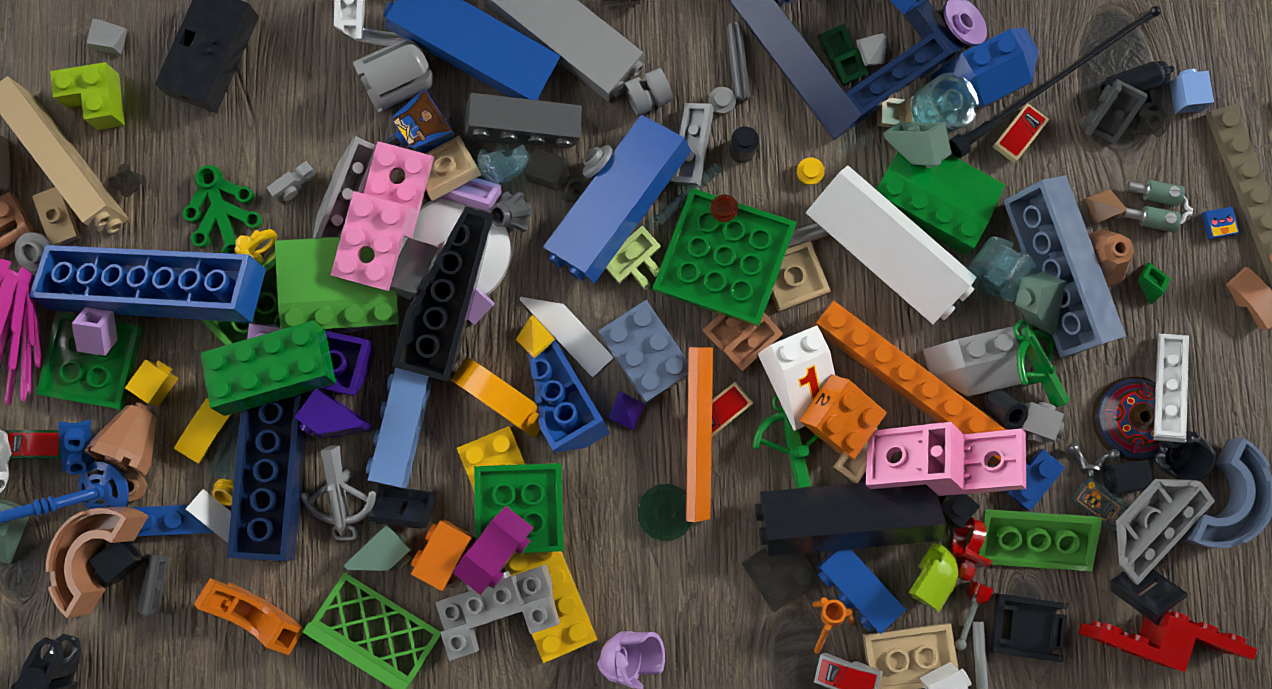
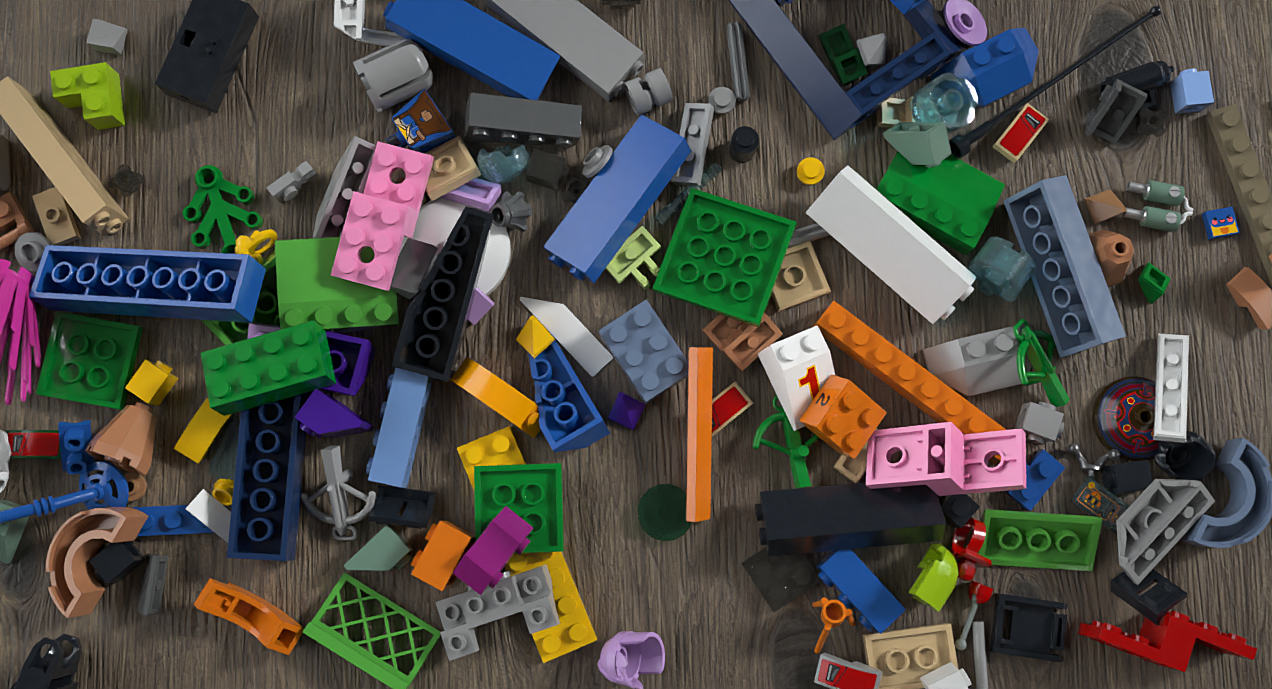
lavender brick [72,307,118,356] -> none
clear red plate [710,194,738,222] -> none
black brick [984,389,1028,430] -> none
sand green slope [1015,272,1066,335] -> none

